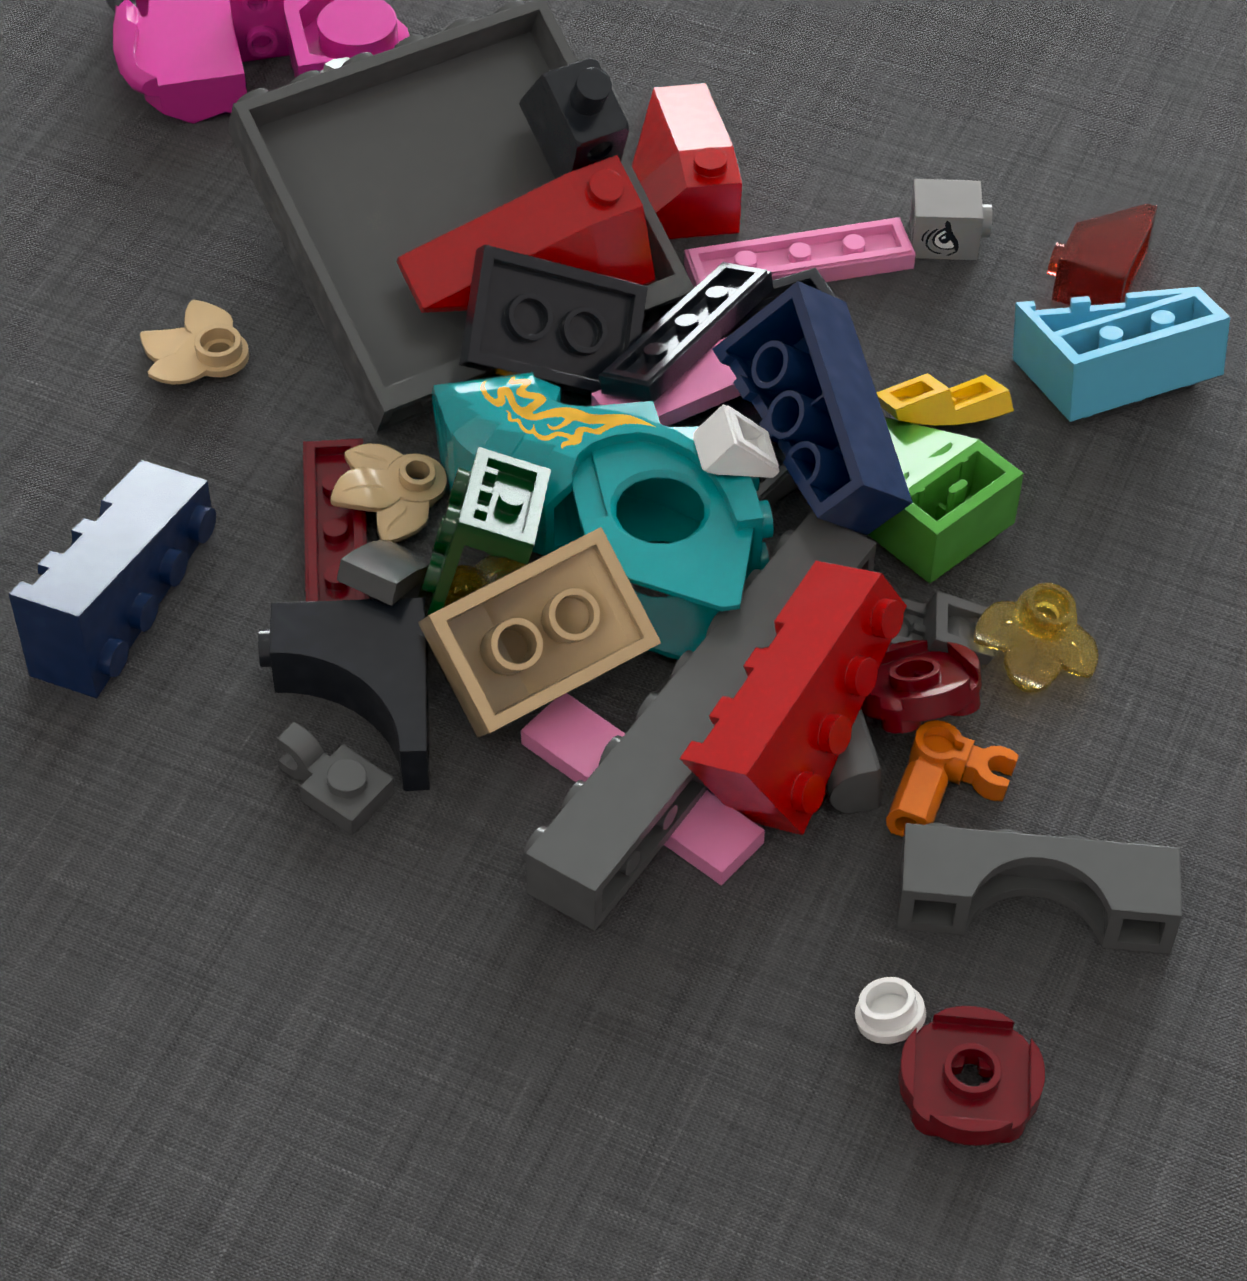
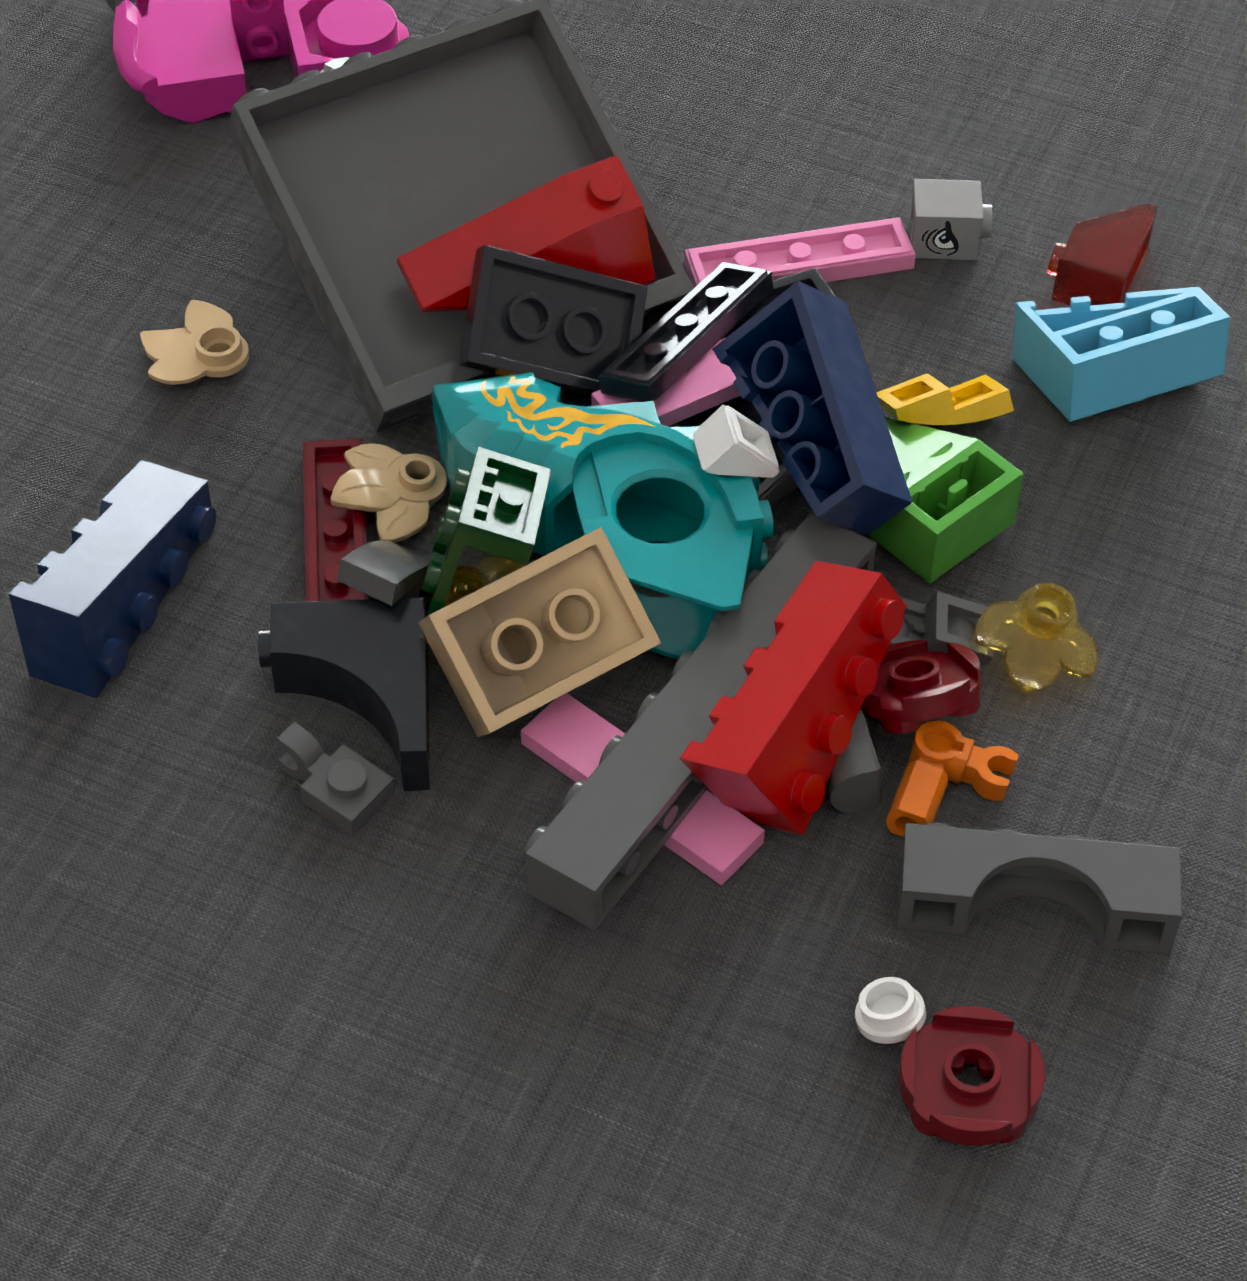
black torso [519,58,629,179] -> none
red wedge [632,83,742,239] -> none

